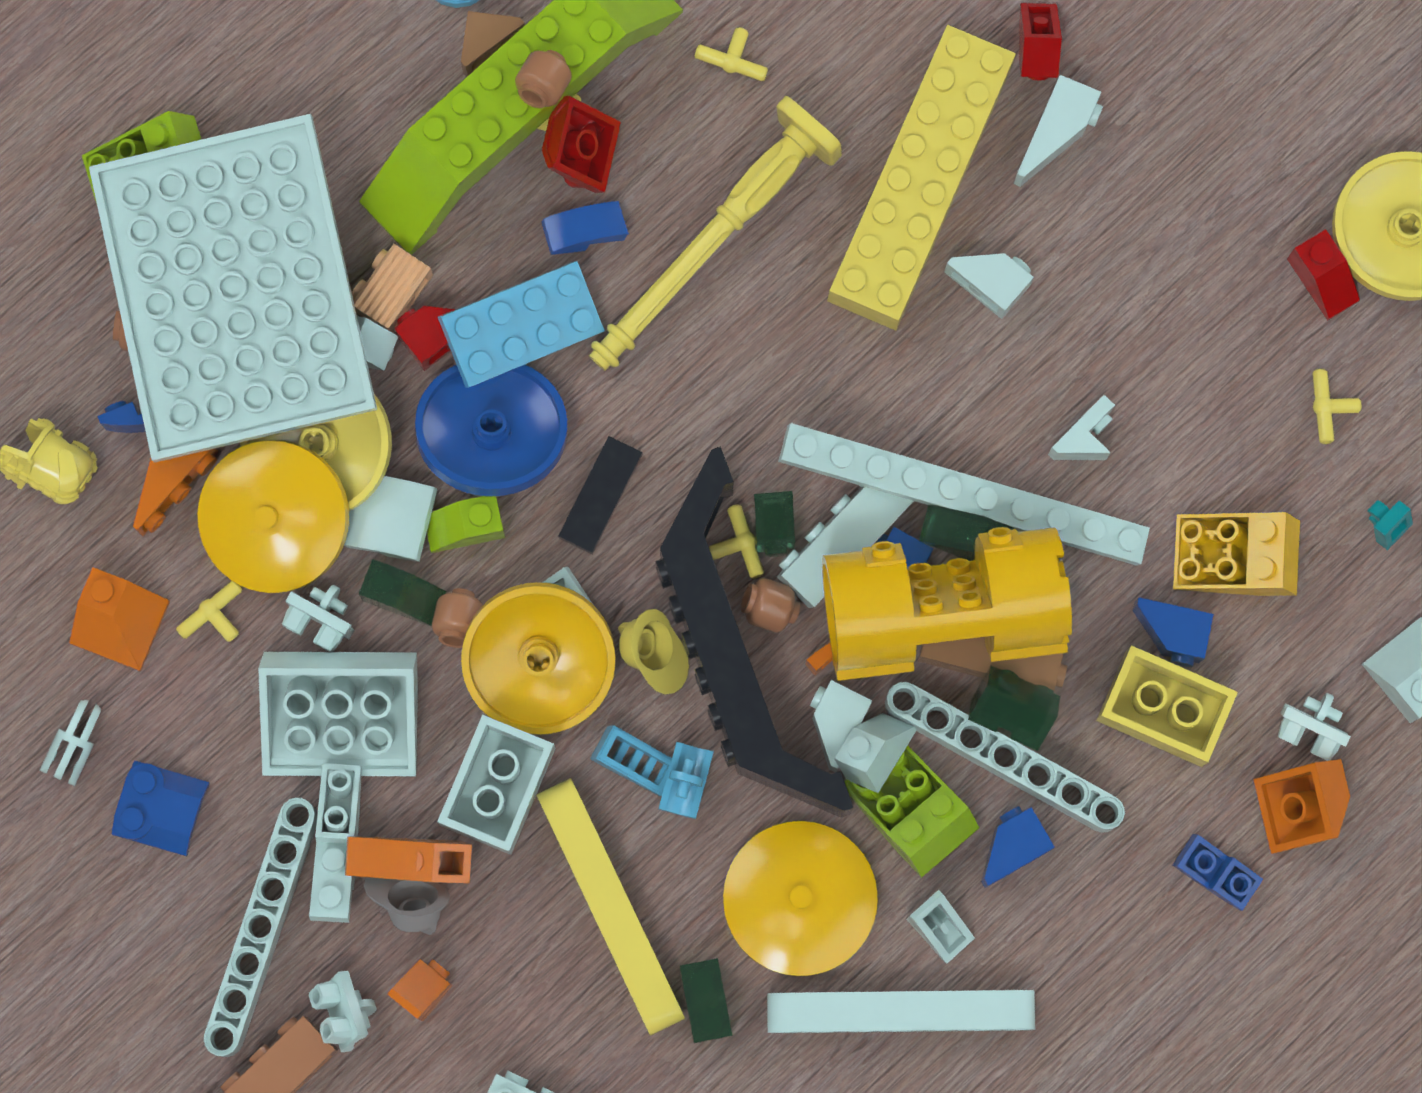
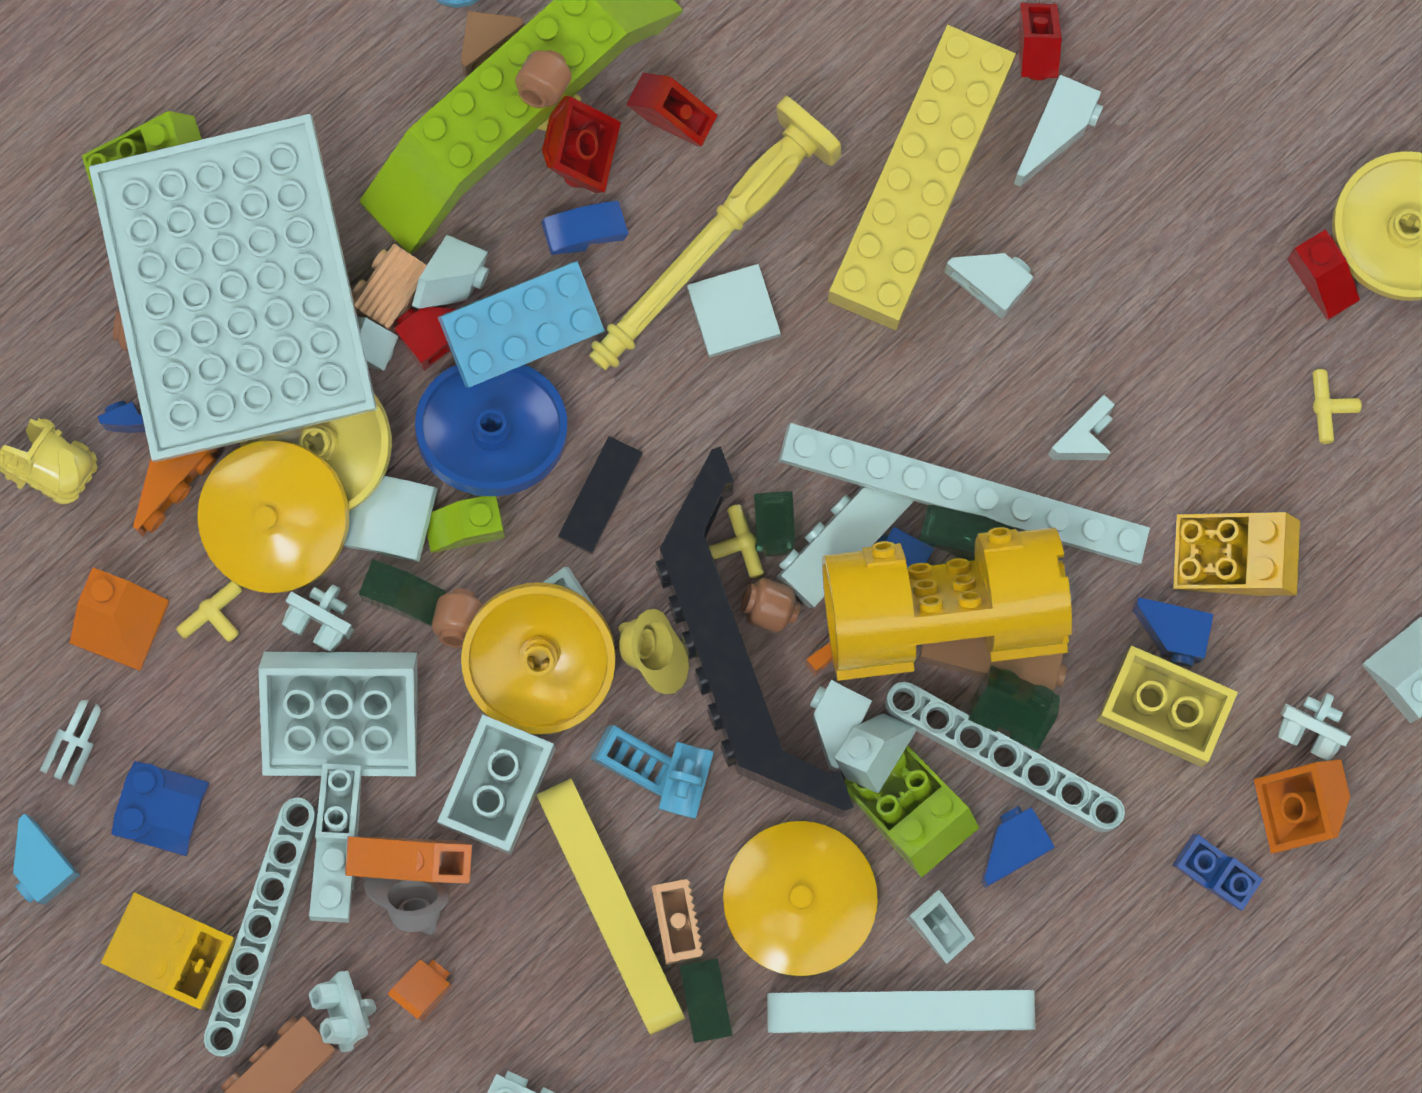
light yellow piece [694,27,768,81] -> none
teal tile [1367,500,1413,551] -> none
none -> medium azure slope [13,814,80,905]
none -> yellow slope [101,892,236,1011]
none -> light aqua slope [412,235,489,308]
none -> red slope [626,73,718,147]
none -> light nougat brick [652,879,704,965]
none -> light aqua tile [687,264,781,358]

